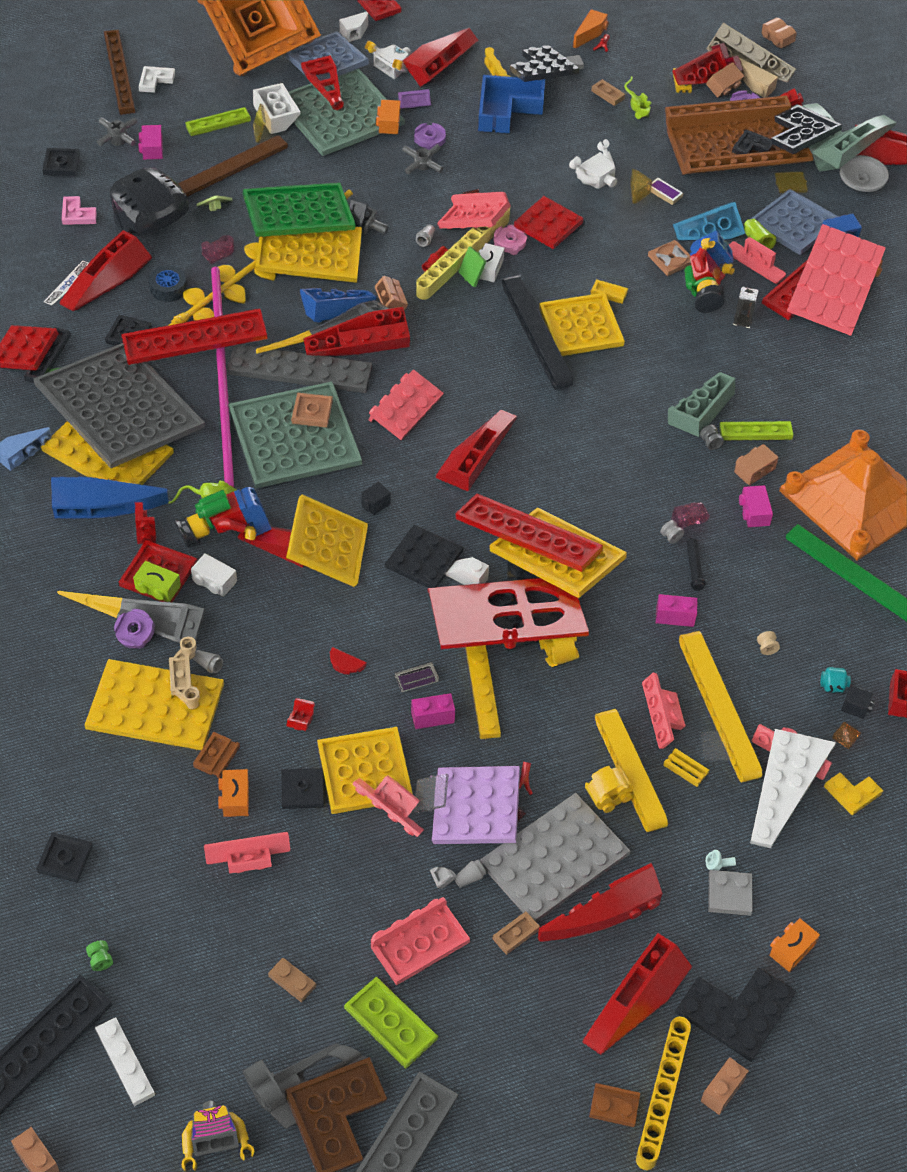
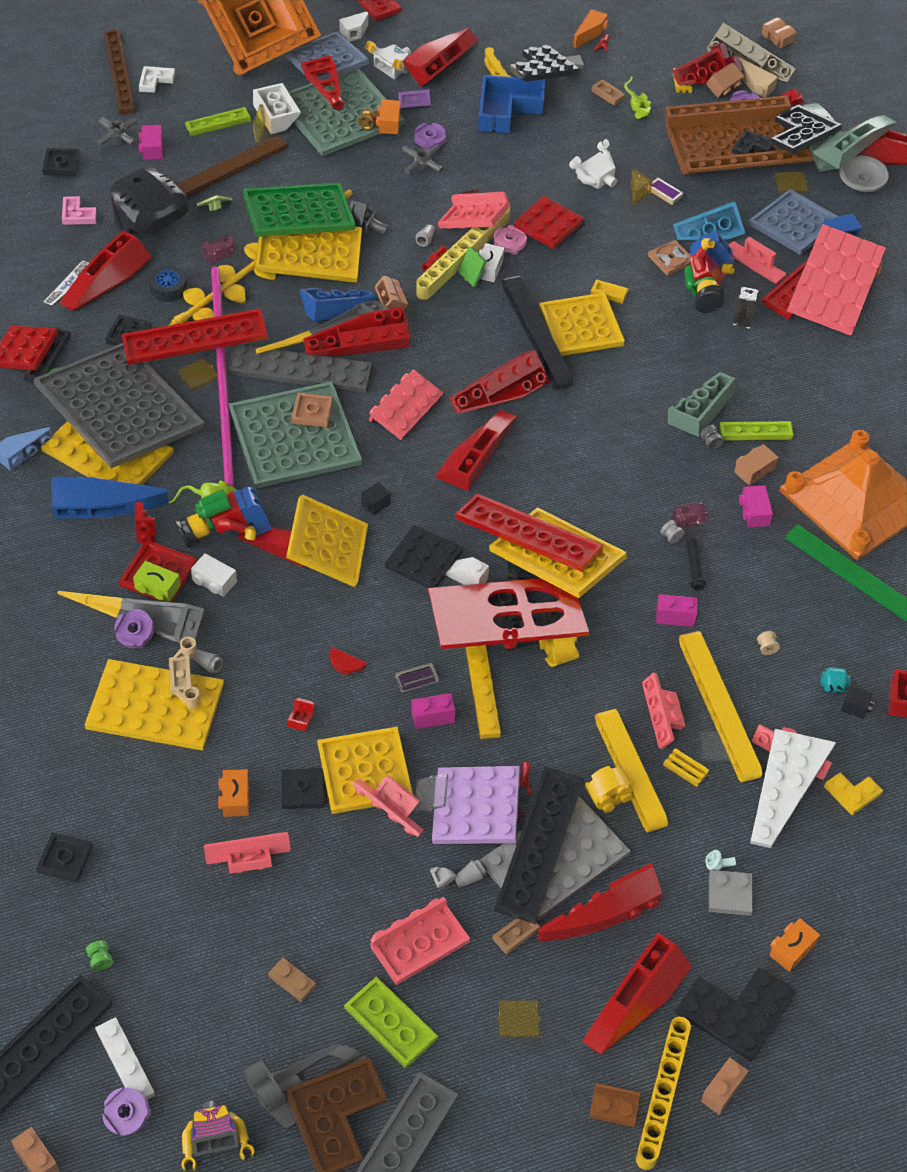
dark orange plate [193,732,240,778] -> none
lime plant [744,218,776,250] -> none
clear orange tile [832,722,861,749] -> none
none -> medium lavender plate [103,1088,151,1136]
none -> clear yellow piece [177,358,218,391]
none -> pearl gold wheel [358,109,377,130]
none -> red wedge [449,350,550,414]
none -> black plate [494,766,584,924]
none -> clear yellow piece [497,1001,540,1037]

